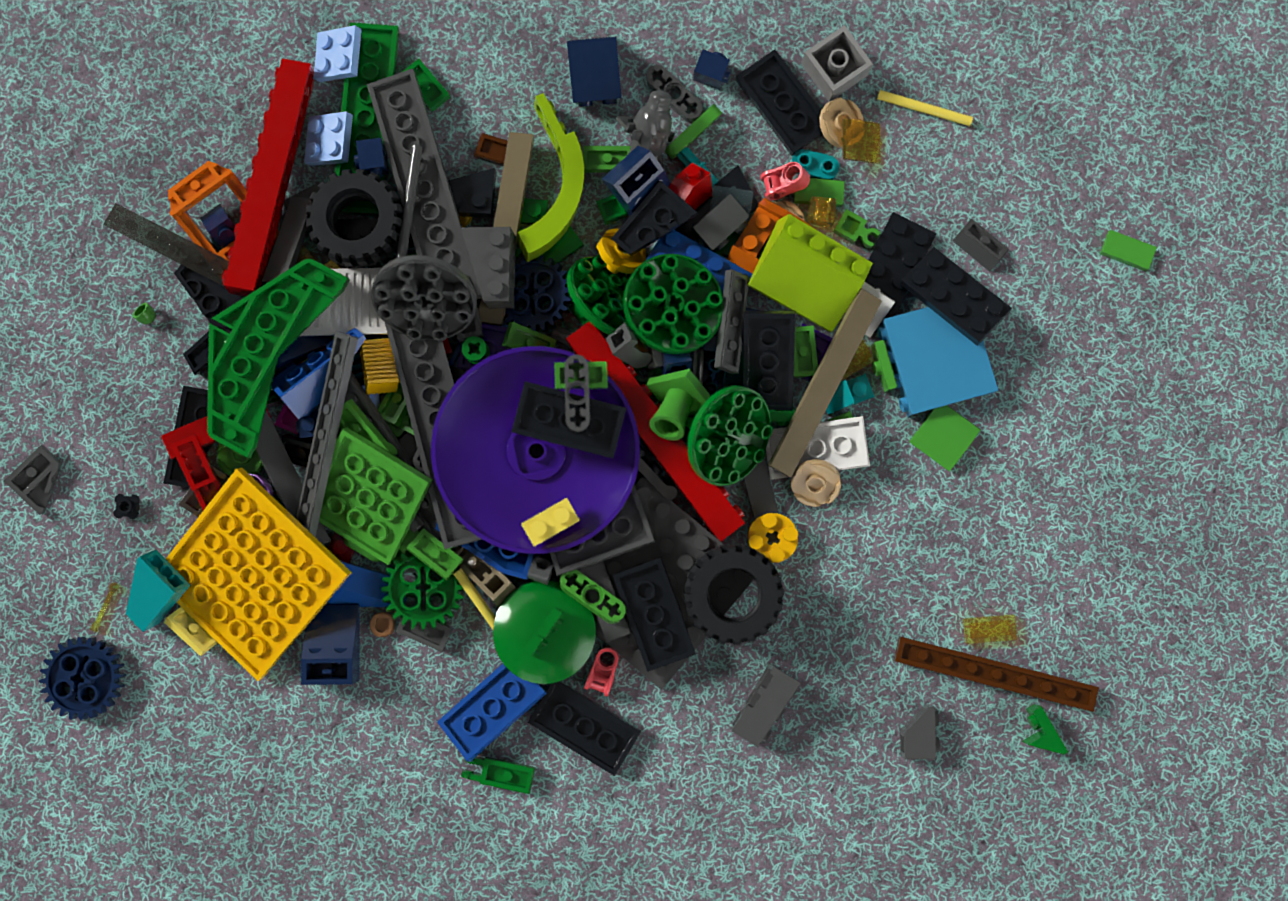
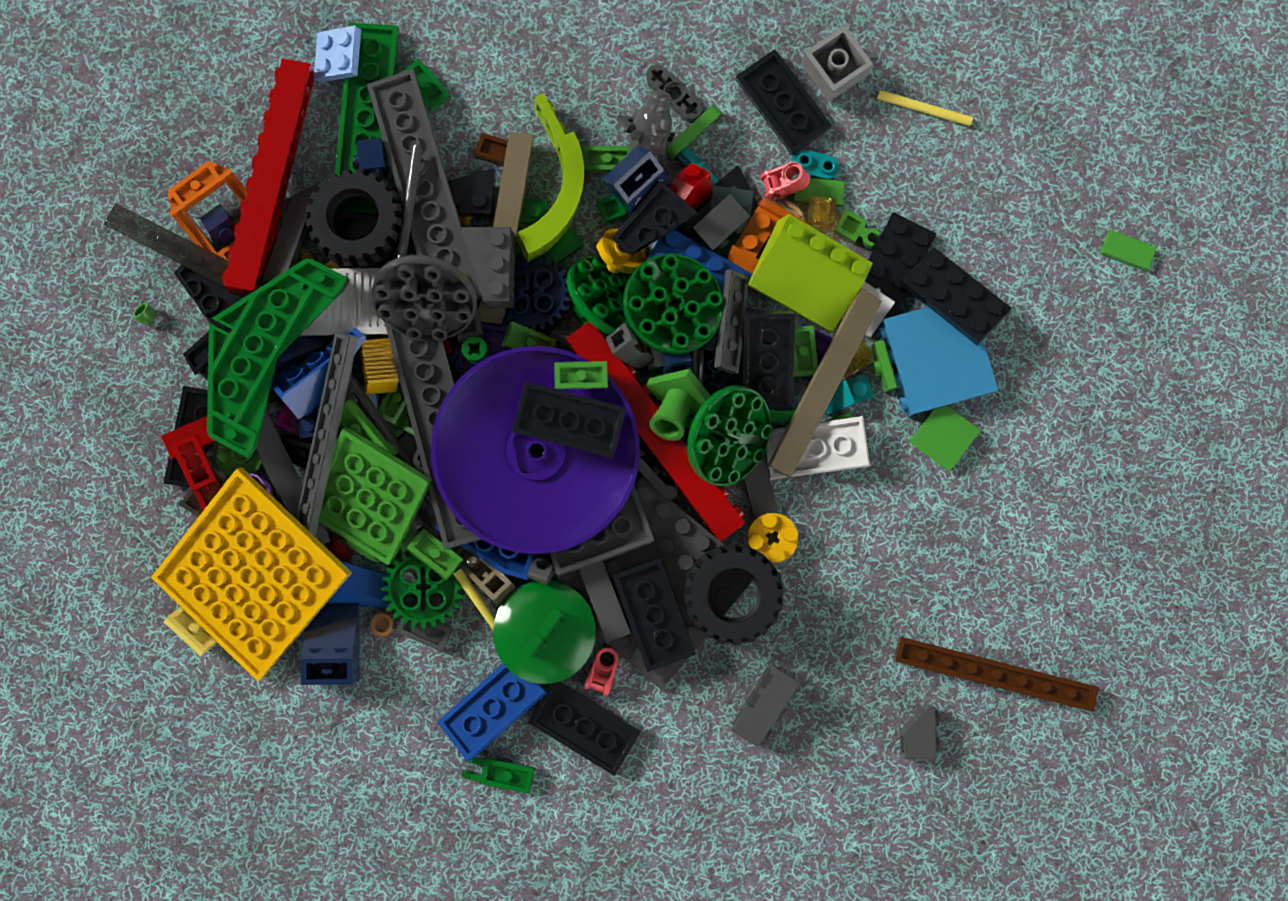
dark grey wing [4,445,62,515] -> none
dark blue gear [39,636,126,720] -> none
clear yellow hinge [90,582,119,633] -> none
black plate [113,494,140,519] -> none
teal slope [126,549,191,632] -> none
light blue plate [304,112,353,166] -> none
light yellow plate [521,498,580,546] -> none
bright green beam [559,570,626,624] -> none
dark grey beam [564,355,590,432] -> none
dark blue slope [567,36,622,107] -> none
dark blue brick [693,49,732,90] -> none
tan tile [791,459,841,507] -> none
tan tile [819,98,864,148] -> none
clear yellow piece [841,118,882,164] -> none
dark grey slope [953,219,1009,272] -> none
clear yellow tile [962,614,1017,644] -> none
green slope [1022,704,1068,755] -> none

